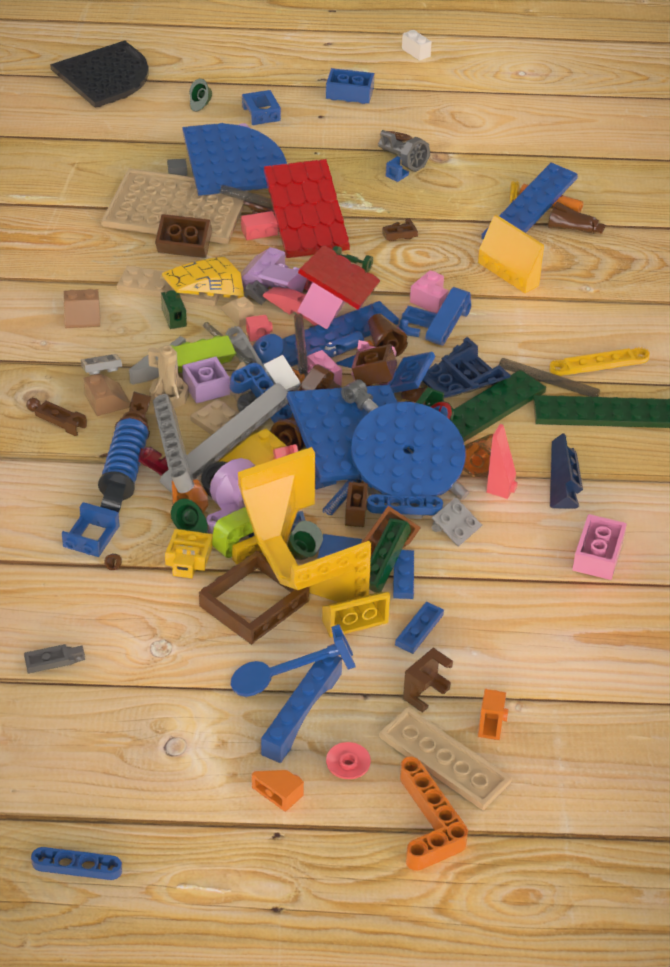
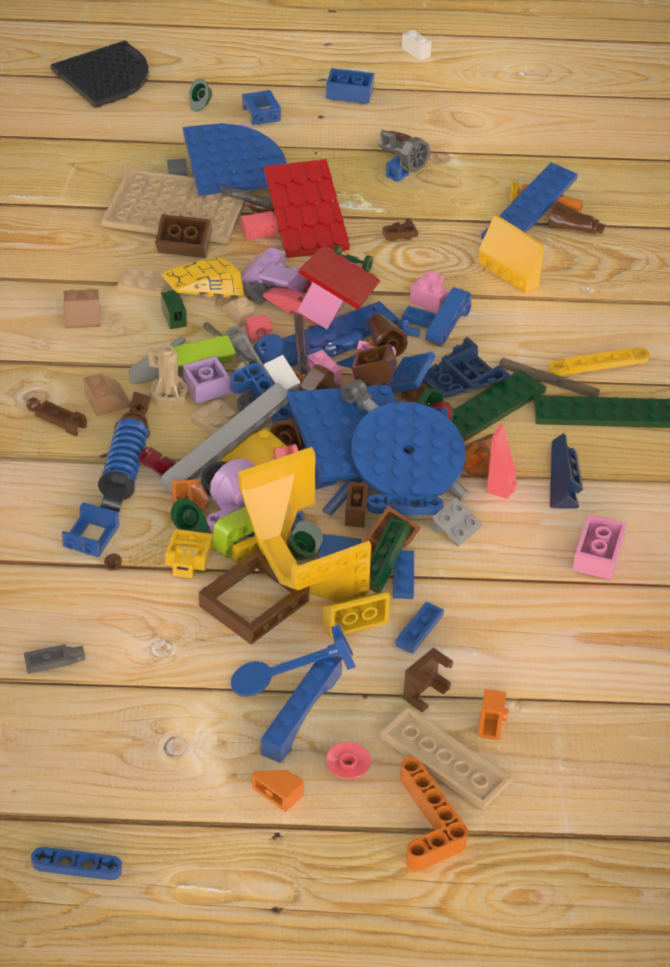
light grey plate [81,354,122,375] -> none
light grey beam [153,394,194,493] -> none

